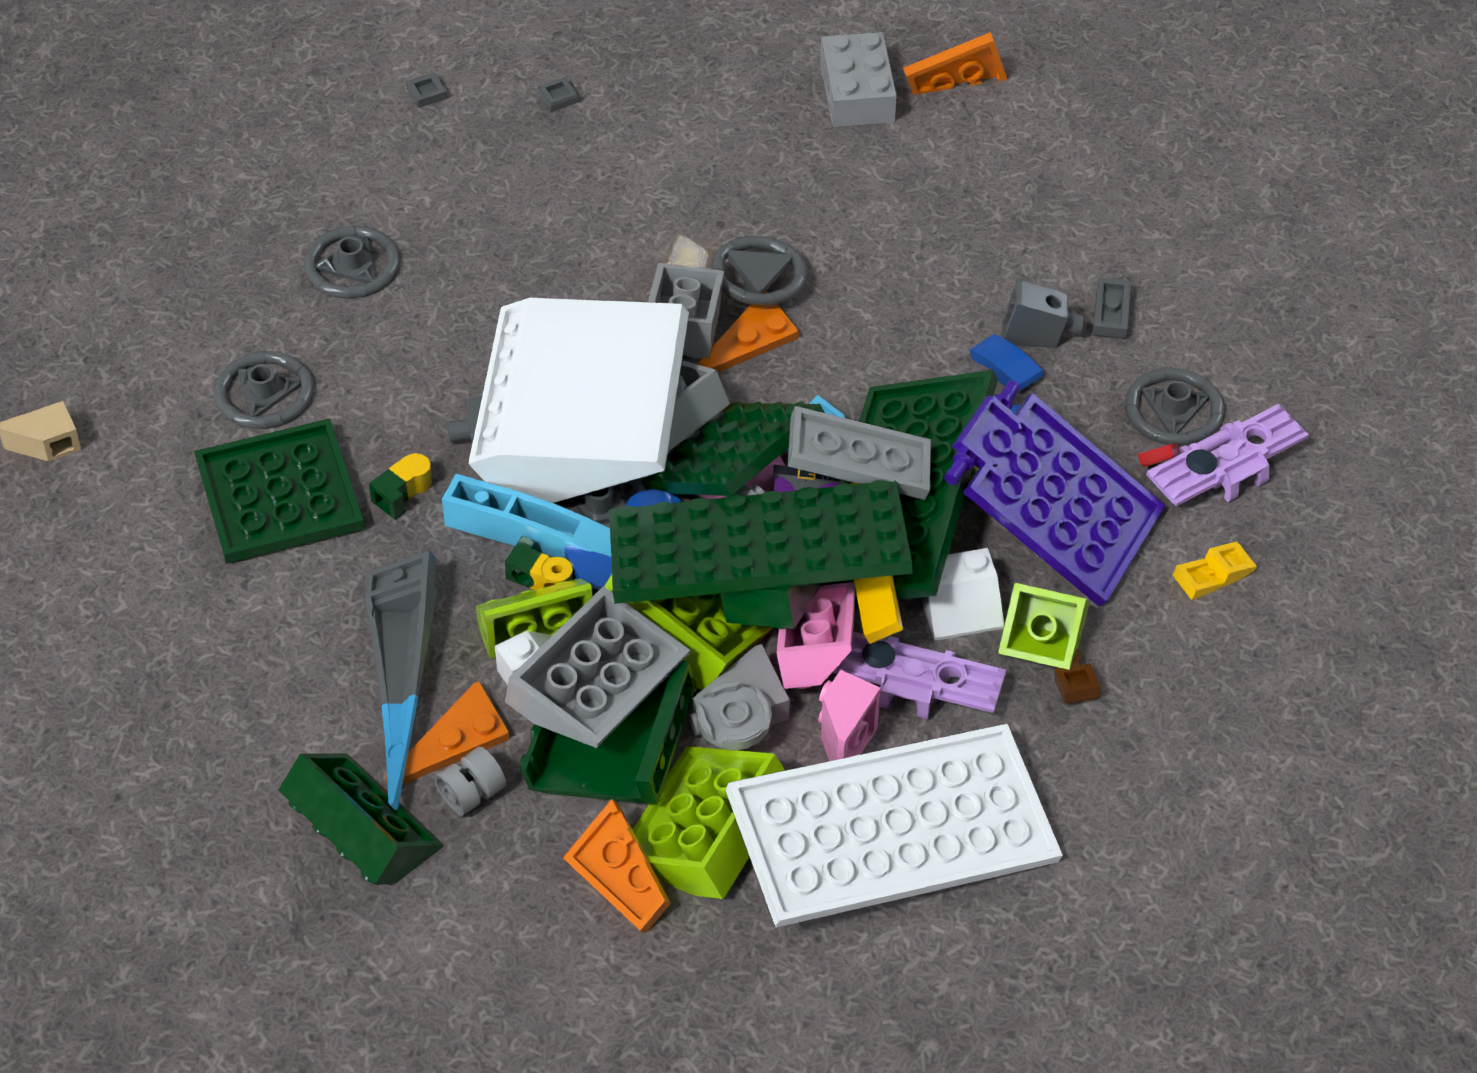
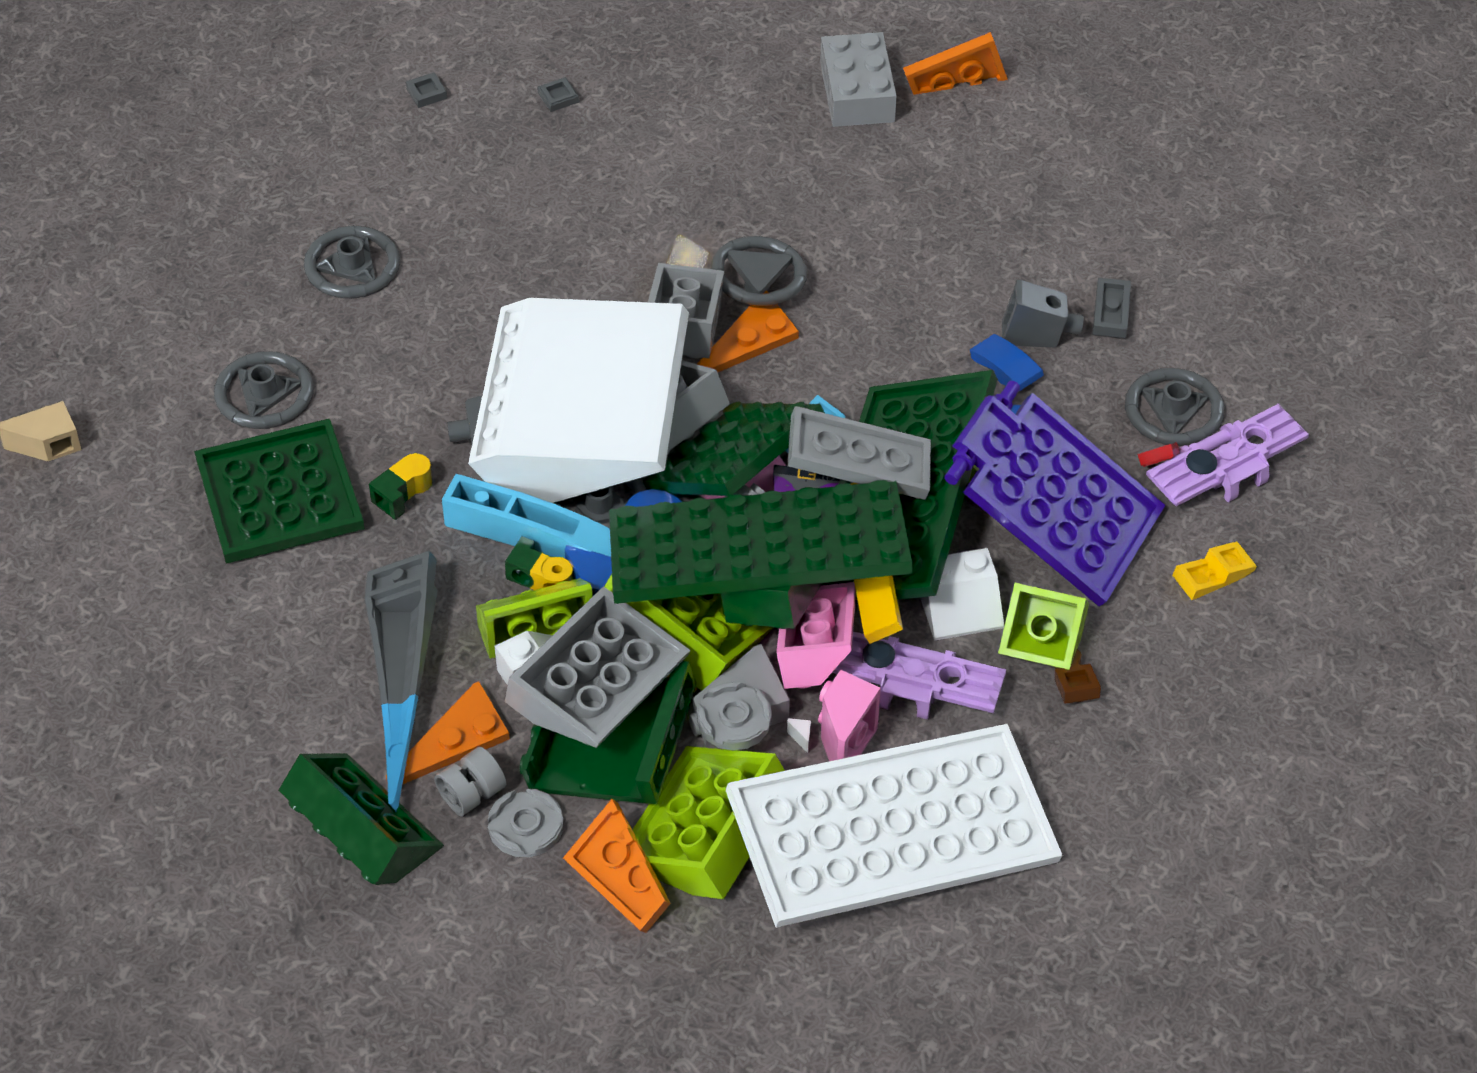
none -> light grey tile [488,789,564,857]
none -> white piece [787,718,811,753]

